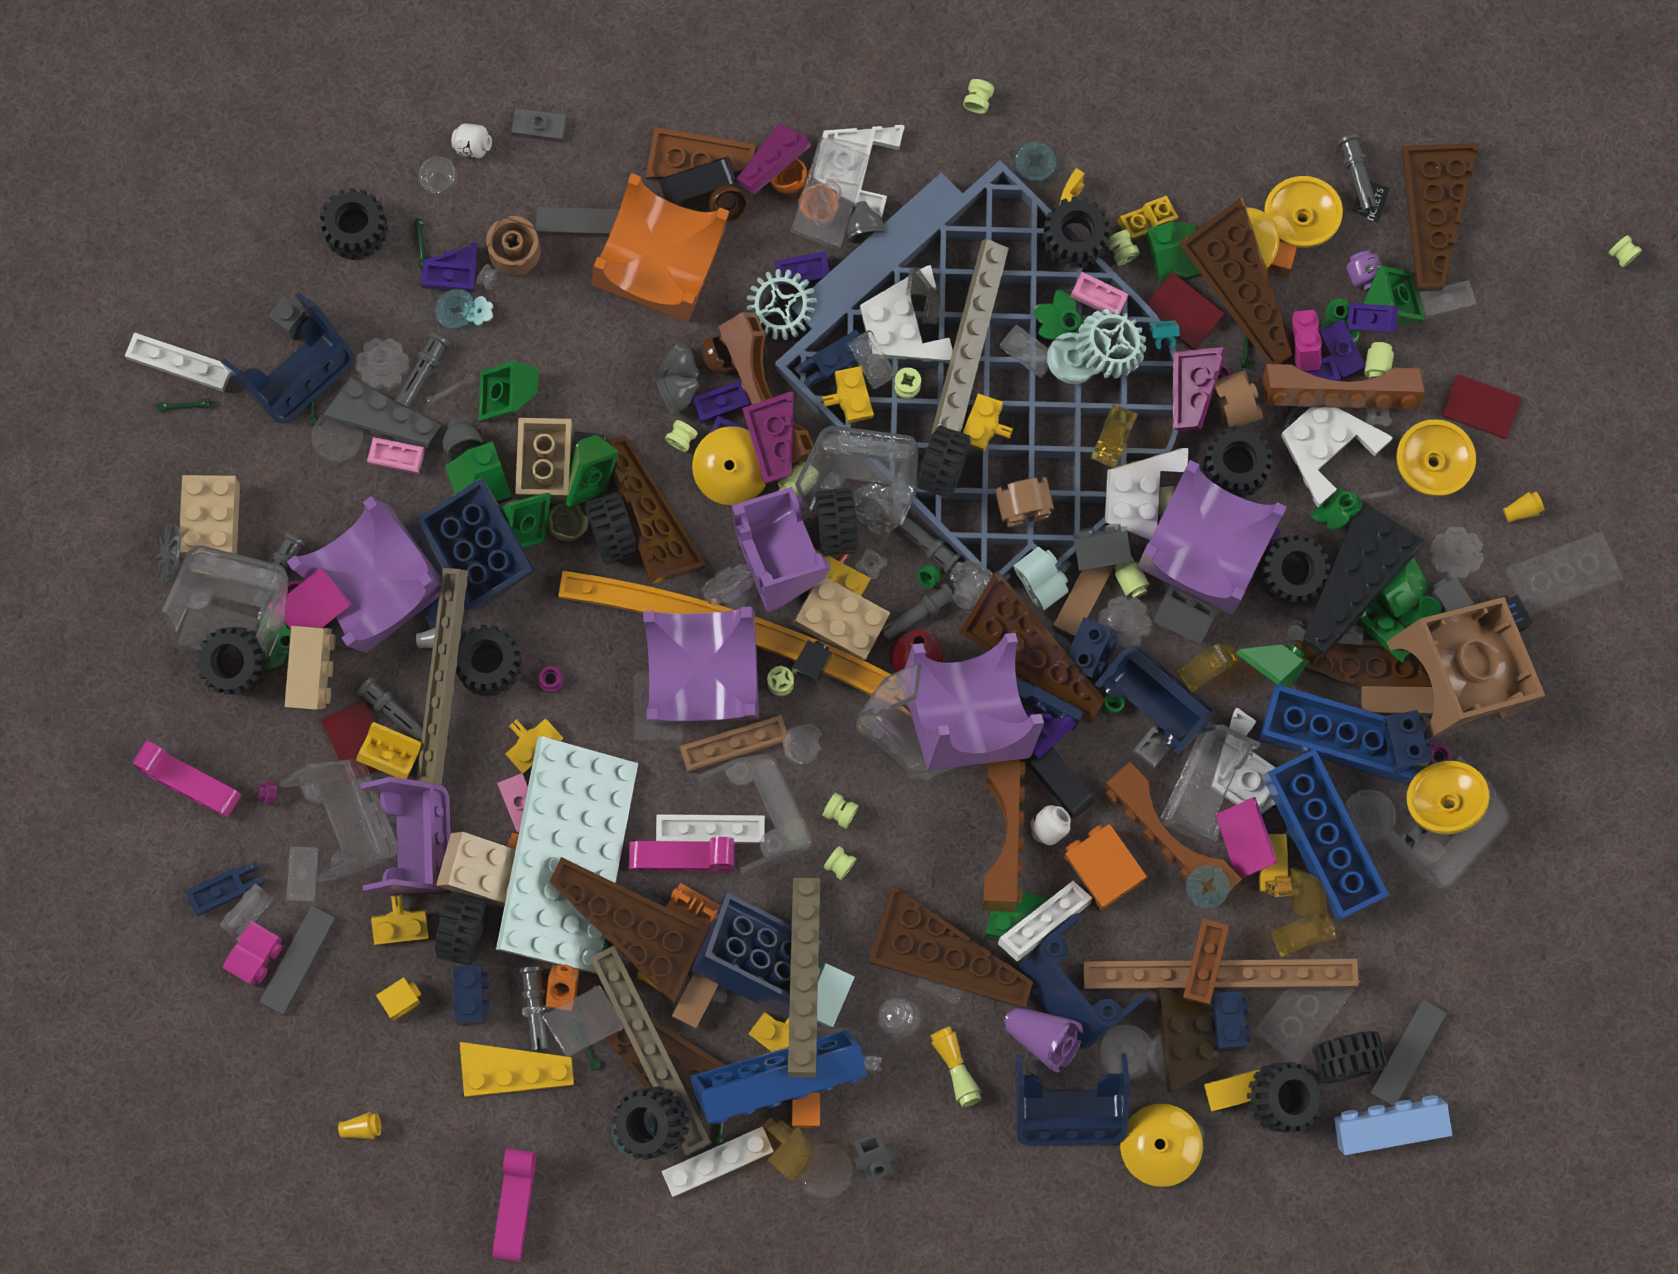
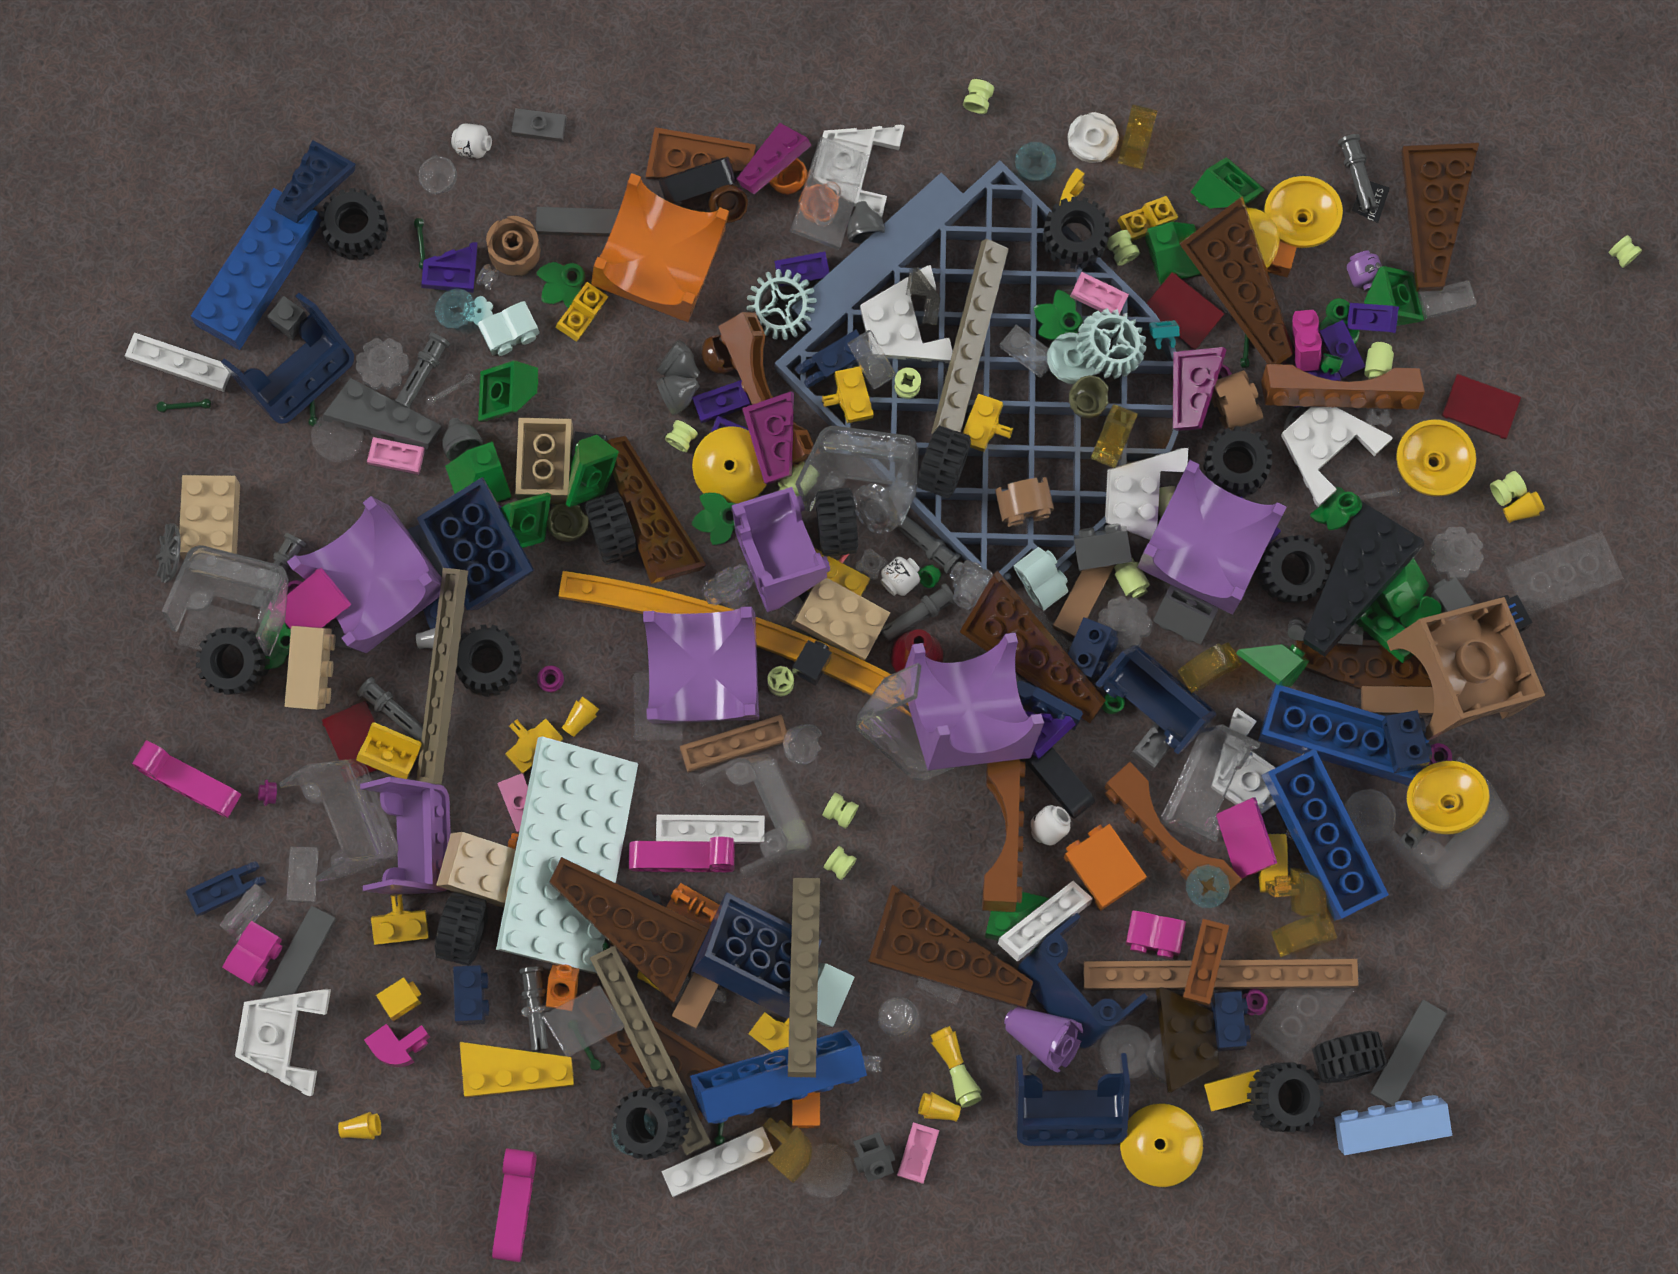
none -> blue brick [191,188,321,350]
none -> white wing [235,989,331,1096]
none -> dark blue wing [275,140,356,223]
none -> dark pink brick [364,1024,430,1067]
none -> light aqua brick [477,301,539,356]
none -> green plate [536,262,585,308]
none -> yellow slope [555,282,608,342]
none -> yellow cone [562,696,599,737]
none -> green plate [692,493,735,545]
none -> white head [880,557,920,596]
none -> bright pink plate [897,1122,939,1184]
none -> yellow cone [918,1092,961,1122]
none -> white tile [1067,112,1119,163]
none -> olive hair [1069,375,1109,419]
none -> clear yellow brick [1118,105,1157,169]
none -> dark pink brick [1125,911,1186,959]
none -> green slope [1190,157,1265,209]
none -> magenta plate [1242,989,1268,1016]
none -> green hinge [1321,353,1343,375]
none -> yellowish green wheel [1490,471,1527,506]

